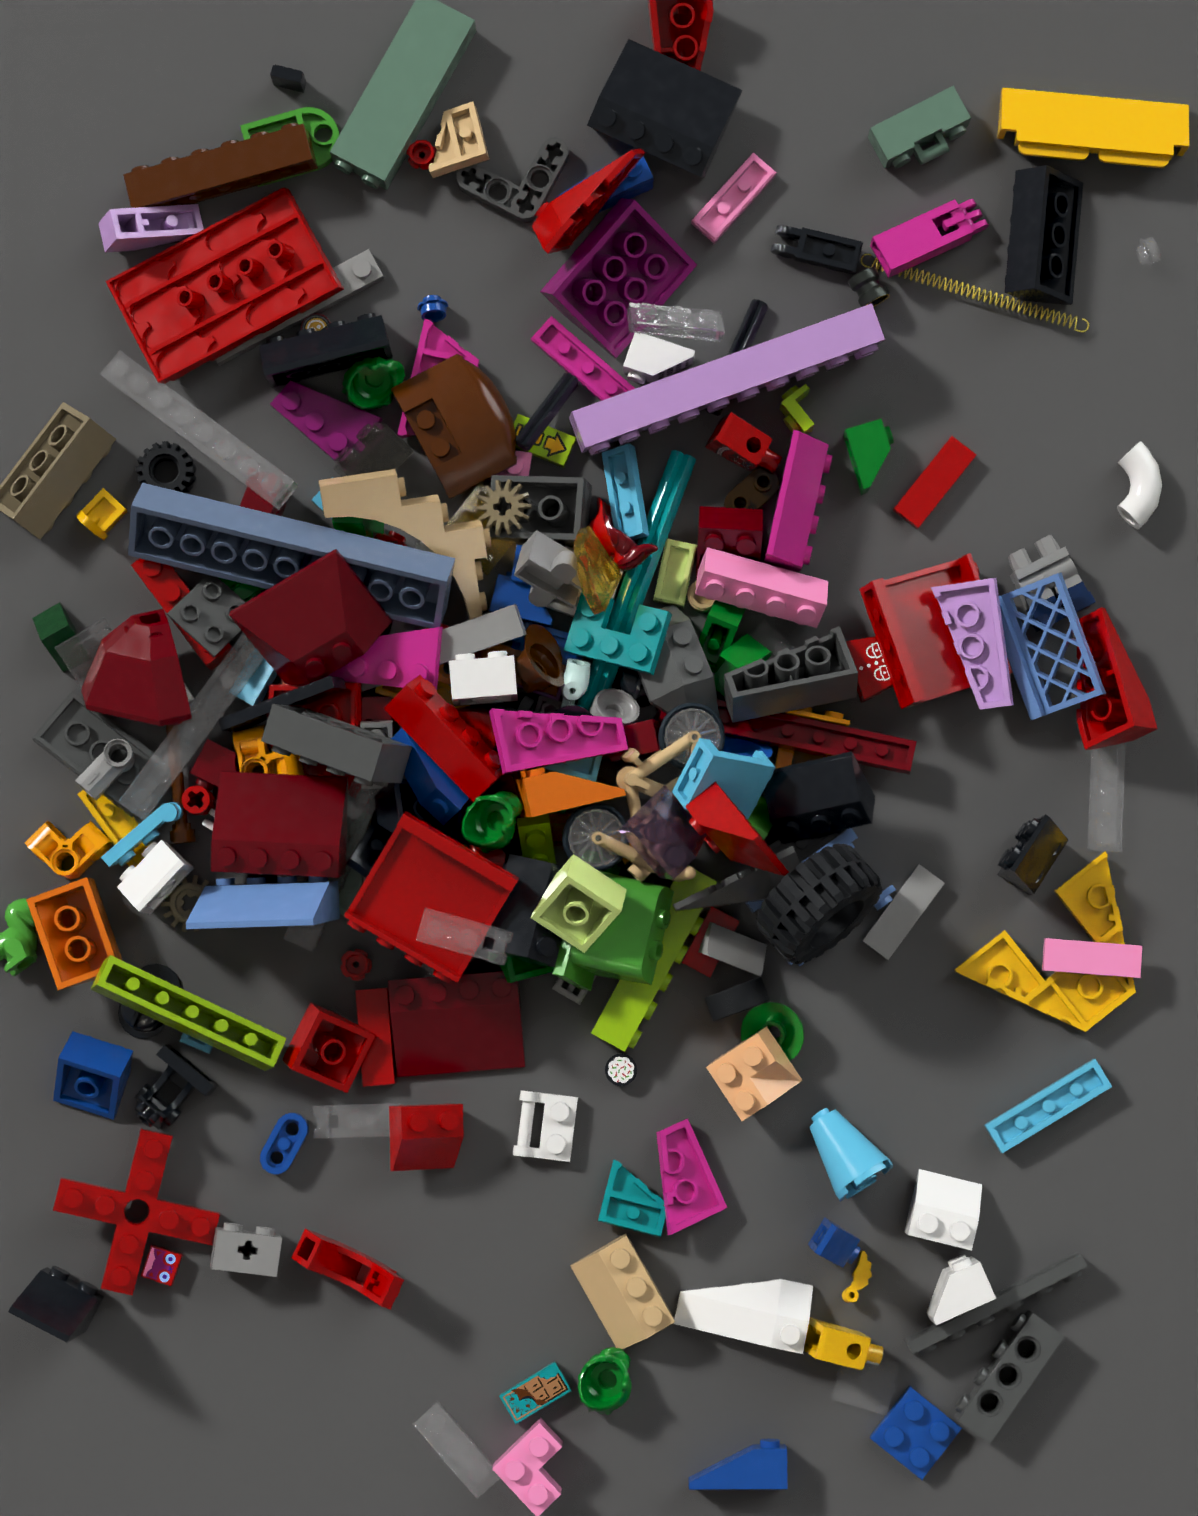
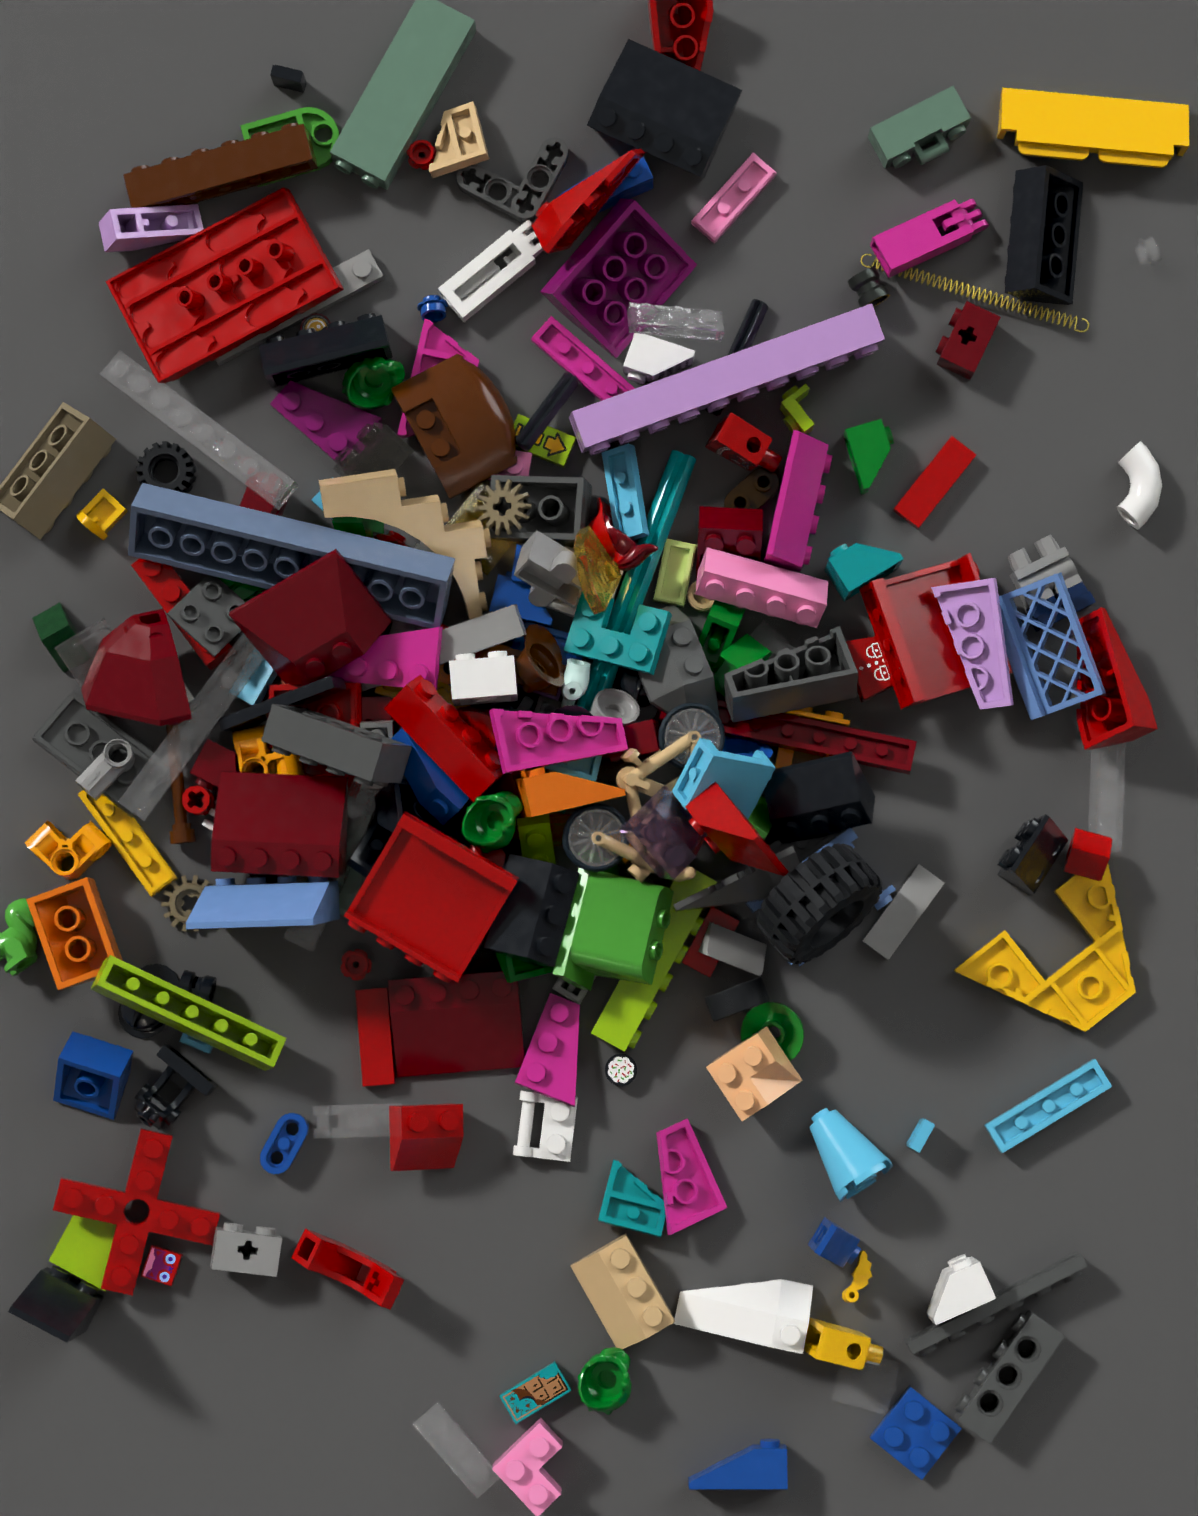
medium azure plate [101,802,183,867] -> none
white slope [117,840,194,915] -> none
red slope [282,1002,376,1093] -> none
clear plate [416,907,514,965] -> none
yellowish green slope [531,854,627,953] -> none
black hinge [771,225,863,275] -> none
white slope [904,1169,982,1251] -> none
bright pink tile [1042,938,1142,978] -> none
none -> lime tile [49,1215,116,1291]
none -> black wheel [178,970,217,1003]
none -> white hinge [438,220,543,322]
none -> dark pink wing [515,993,580,1107]
none -> teal slope [824,543,904,602]
none -> medium azure tile [906,1118,935,1153]
none -> dark red brick [935,301,1001,380]
none -> red panel [1064,828,1112,881]

